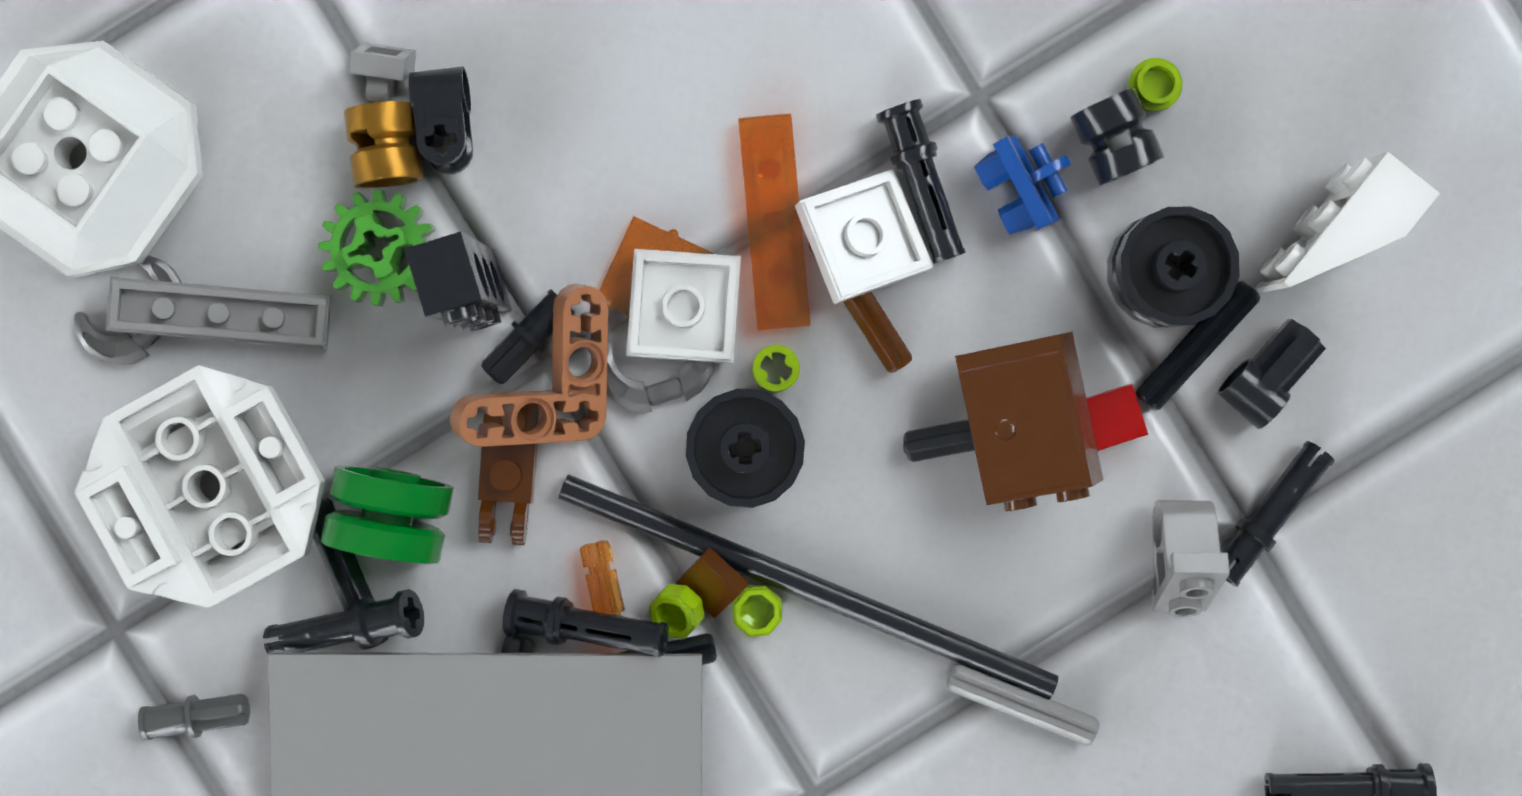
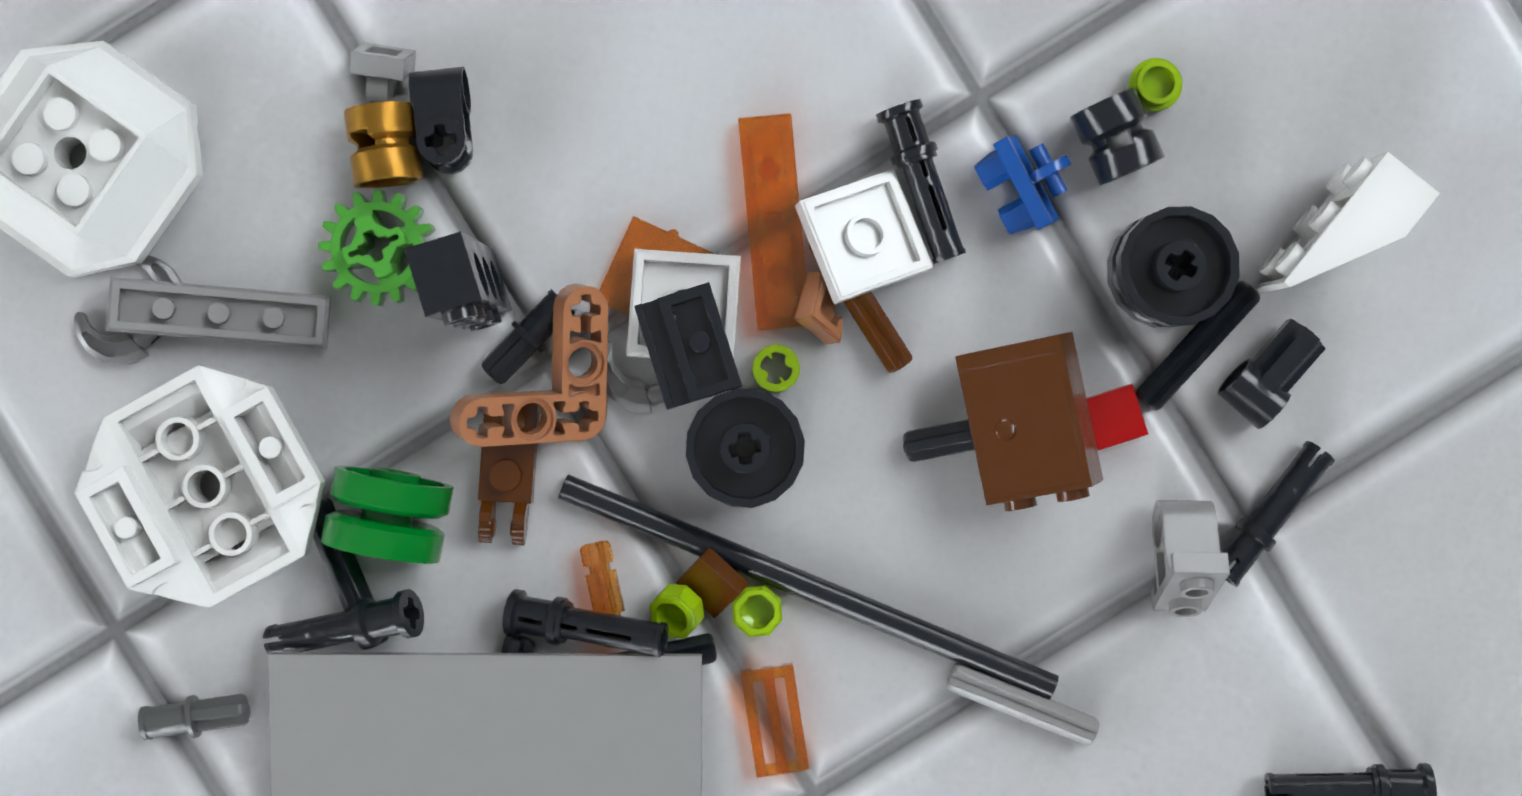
none -> black plate [634,282,742,410]
none -> clear orange tile [741,662,809,778]
none -> nougat tile [794,271,843,344]

